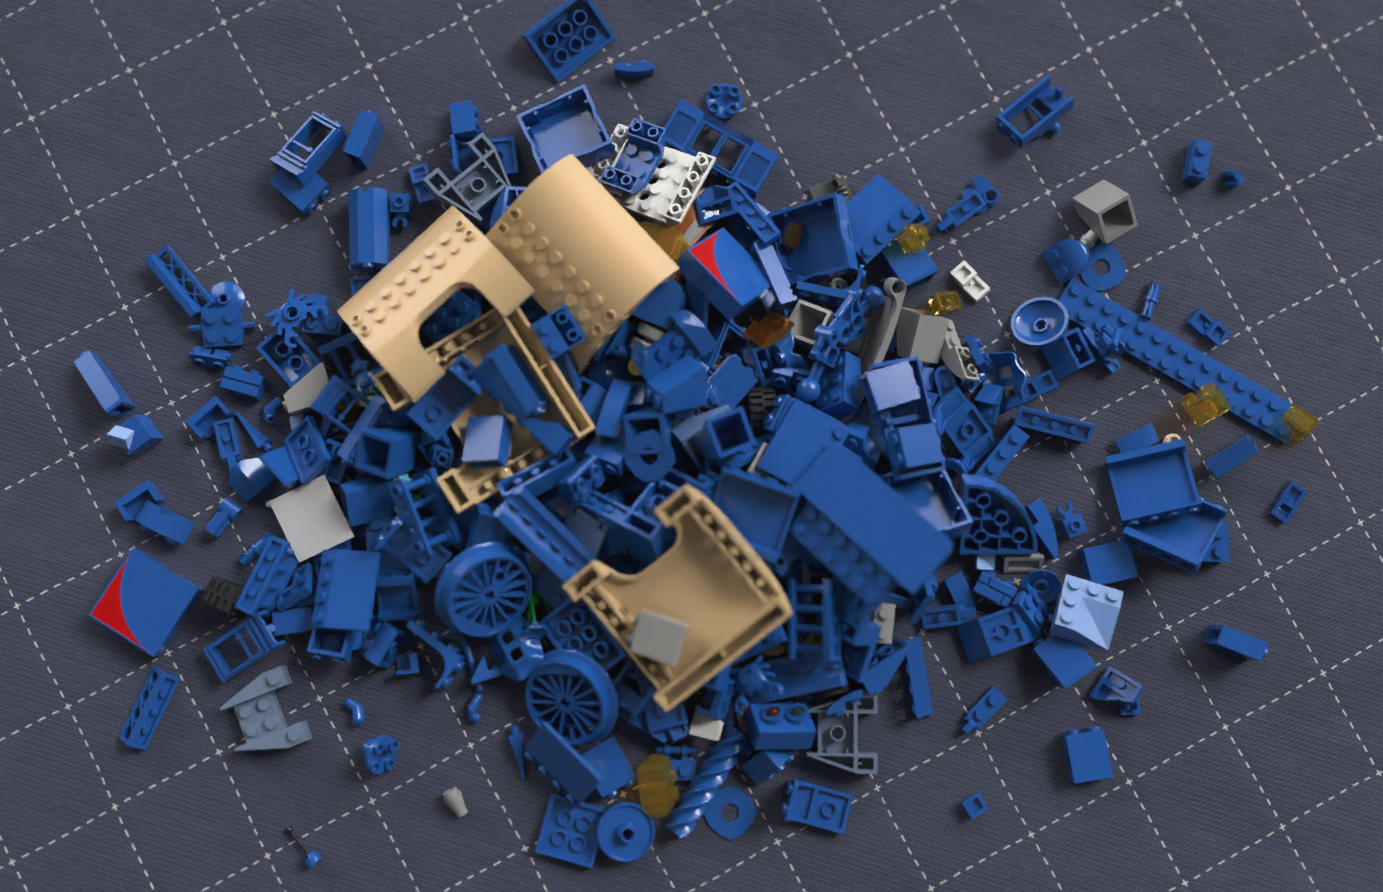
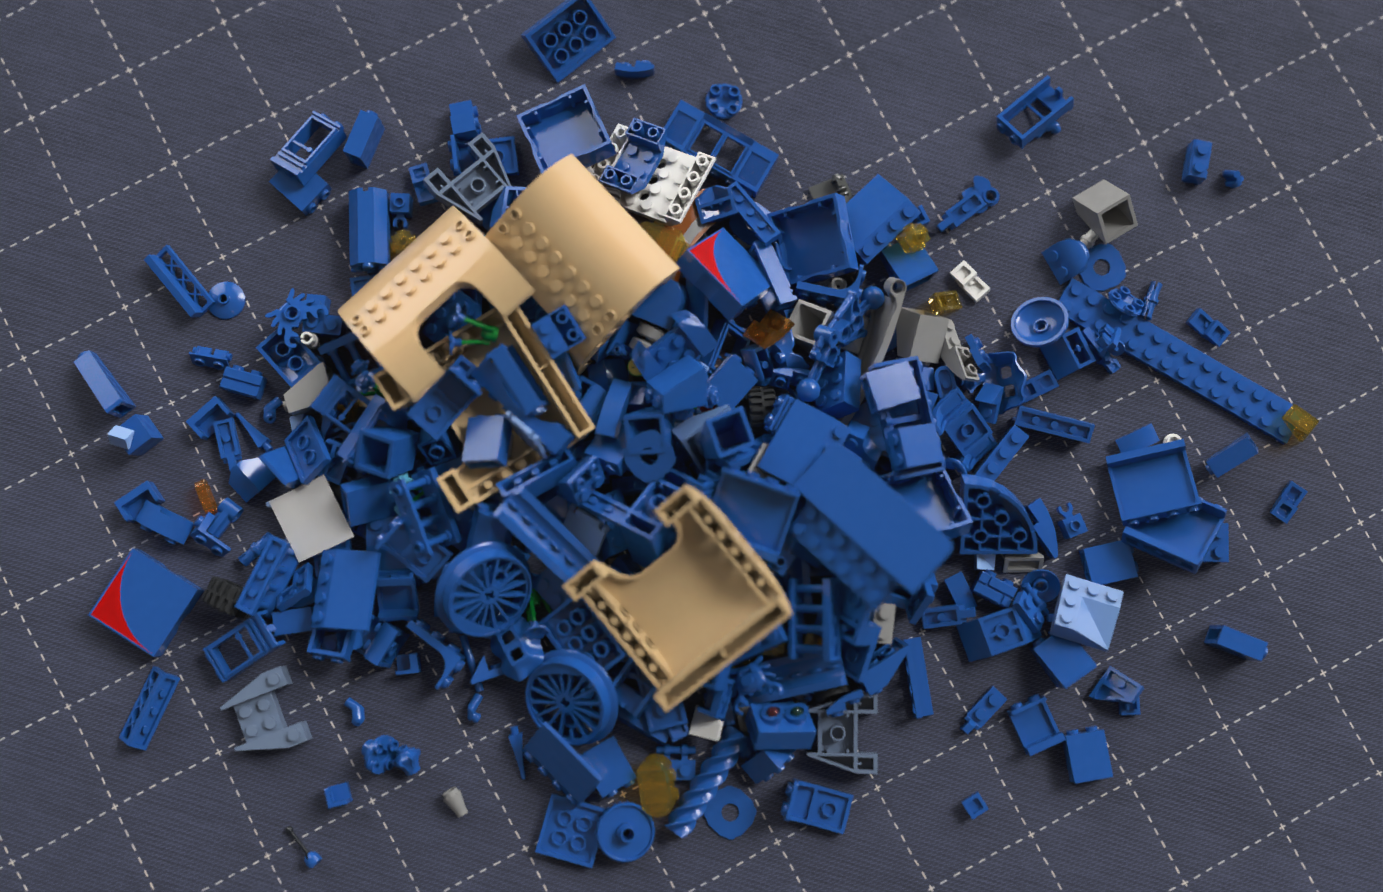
blue plate [189,307,257,347] -> none
blue slope [431,446,454,477] -> none
light grey slope [628,609,689,667] -> none
dark brown brick [782,222,803,251] -> none
clear yellow brick [1180,382,1232,428] -> none
none -> blue bracket [190,512,231,557]
none -> clear orange beam [194,479,218,514]
none -> white pin [300,332,320,349]
none -> blue panel [324,782,353,809]
none -> clear yellow brick [390,230,417,255]
none -> blue rock [391,745,421,776]
none -> plant [447,303,499,355]
none -> medium blue piece [504,411,548,459]
none -> blue panel [1006,694,1066,756]
none -> blue dish [1108,286,1144,317]

